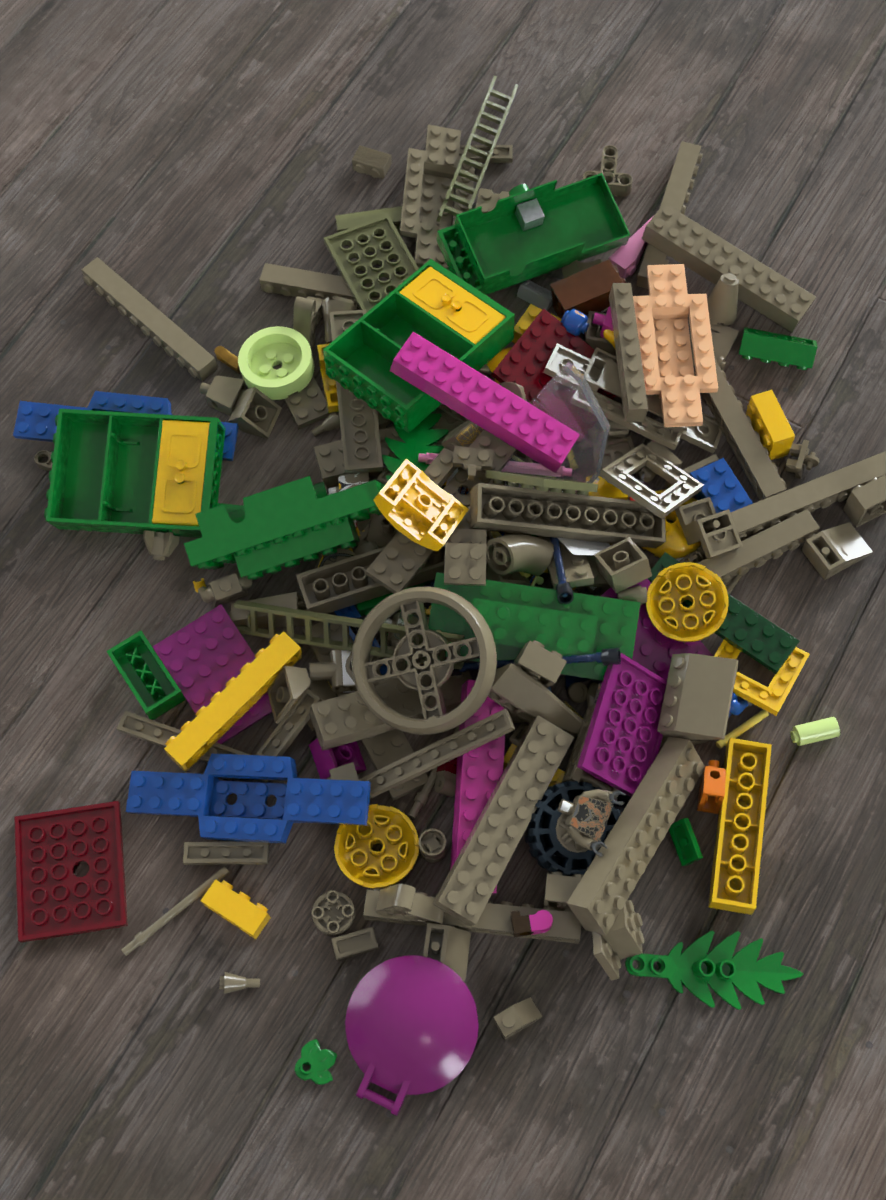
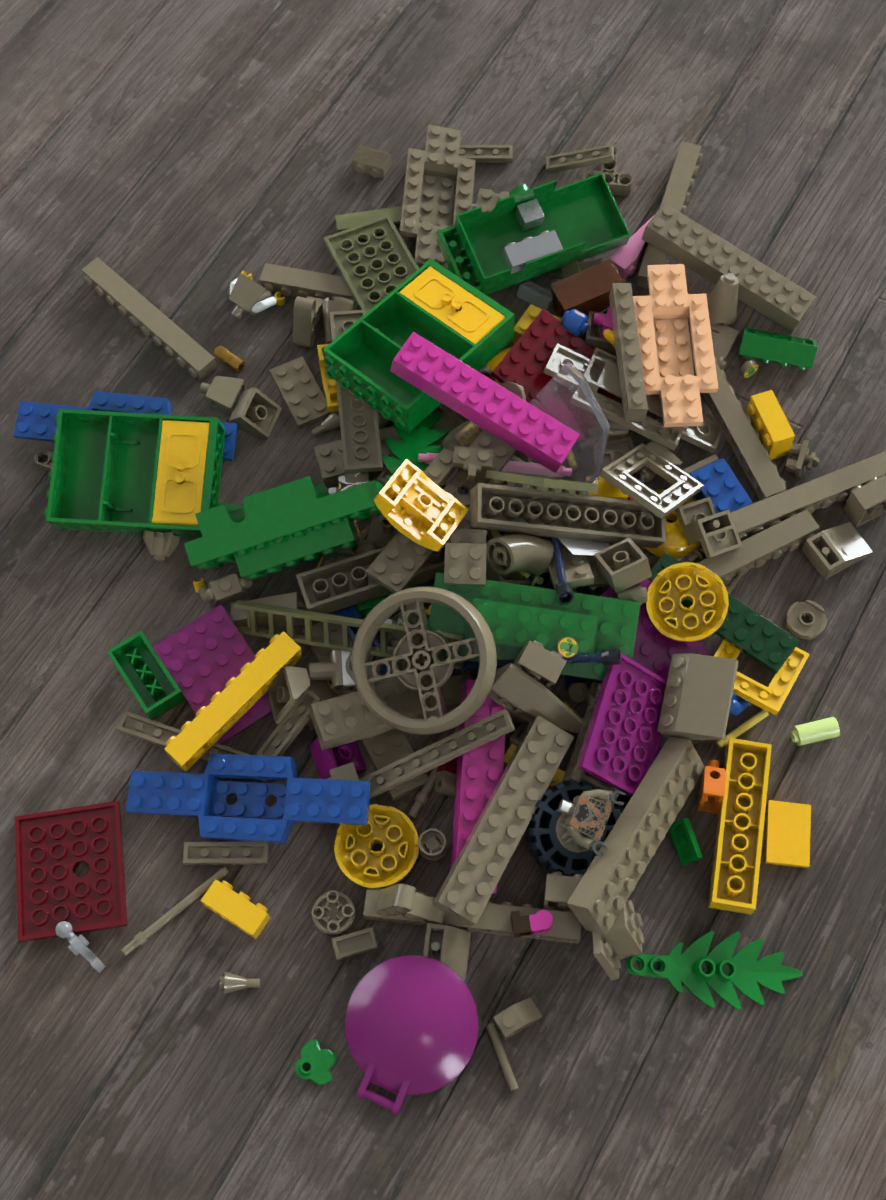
yellowish green brick [238,326,314,400] -> none
olive ladder [436,75,519,222] -> none
none -> light grey piece [55,921,106,973]
none -> dark tan torso [229,271,285,319]
none -> dark tan bar [486,1023,519,1092]
none -> light grey brick [503,230,563,274]
none -> dark tan tile [546,144,614,174]
none -> tile [557,637,579,658]
none -> dark tan tile [740,360,759,378]
none -> yellow tile [765,800,811,868]
none -> dark tan plate [785,600,827,641]

